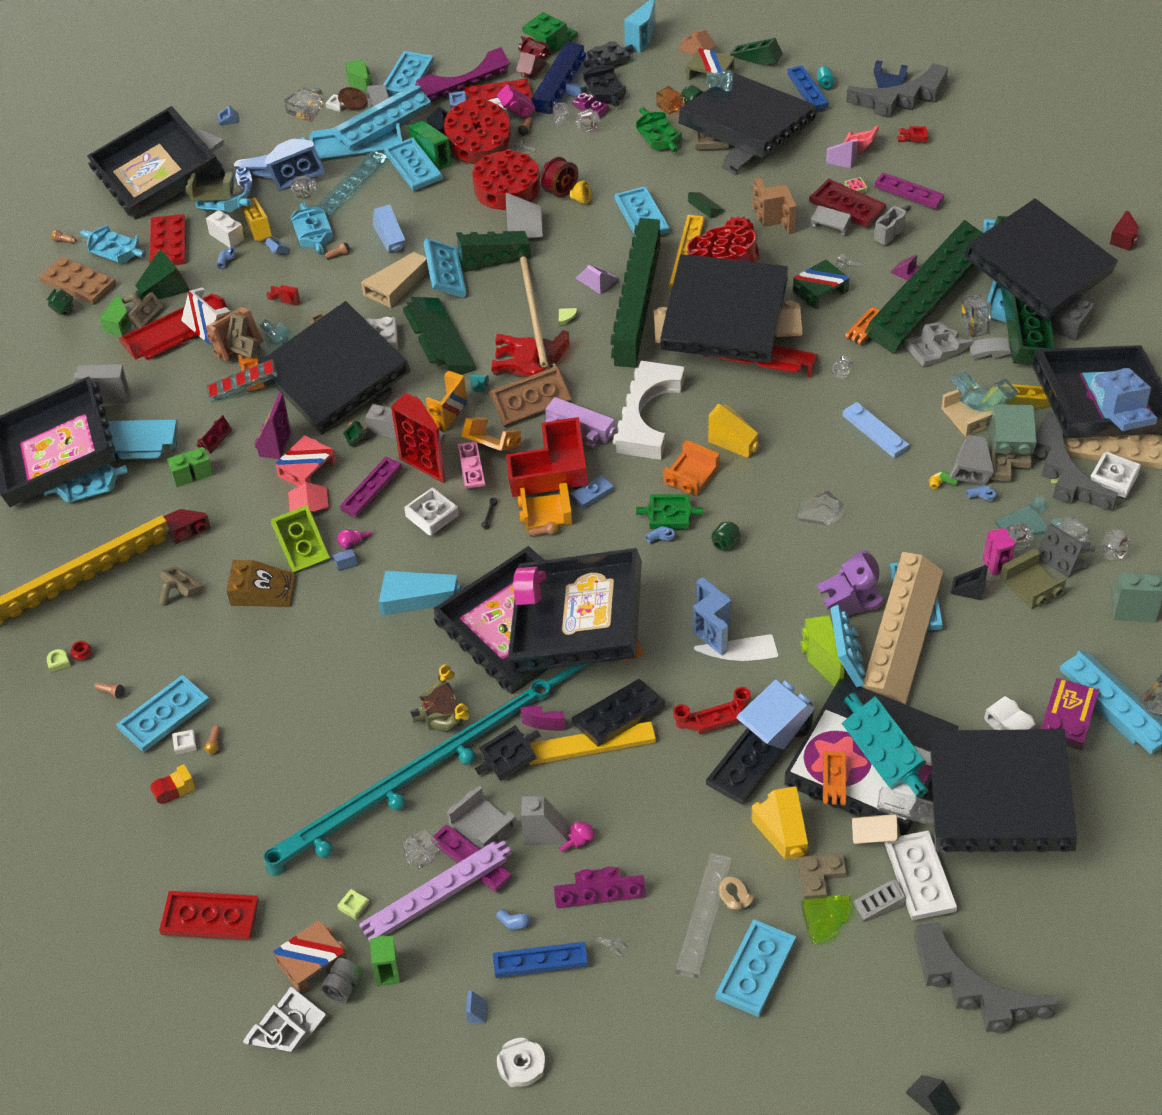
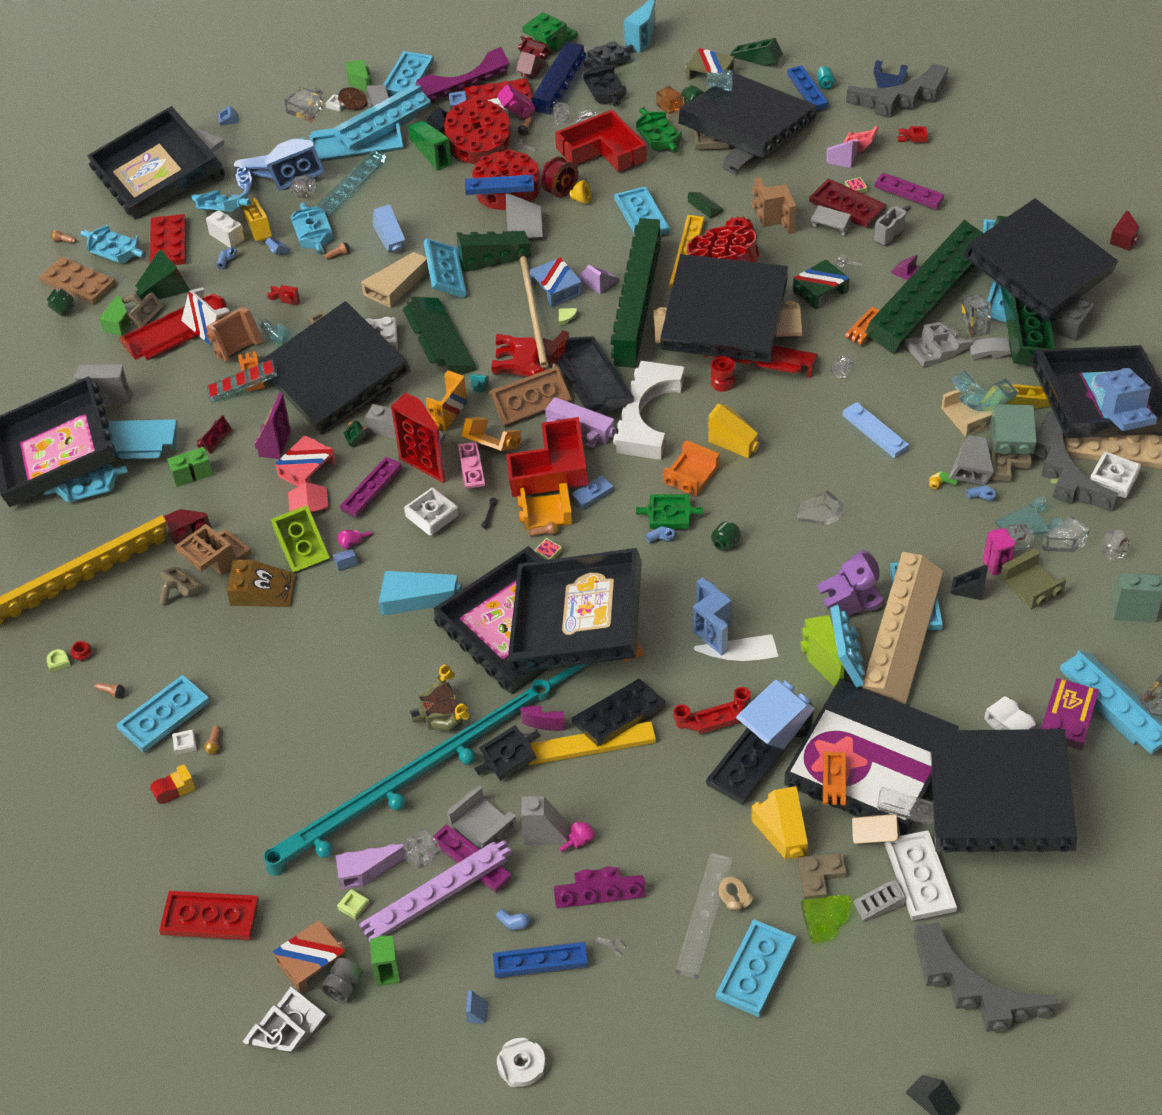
olive panel [186,172,234,201] -> none
dark tan plate [225,313,259,358] -> none
medium azure plate [384,137,443,191] -> none
dark pink brick [513,567,546,605] -> none
medium blue slope [566,83,587,97] -> none
magenta slope [572,93,609,118] -> none
nougat slope [678,29,715,55] -> none
teal plate [841,693,928,798] -> none
dark grey plate [1038,523,1096,578] -> none
none -> medium nougat bracket [175,524,252,576]
none -> lavender slope [336,844,405,890]
none -> blue plate [465,175,534,195]
none -> medium blue panel [530,257,582,308]
none -> tile [534,538,562,560]
none -> red piece [555,110,647,172]
none -> black slope [556,336,634,415]
none -> red wheel [711,356,735,392]

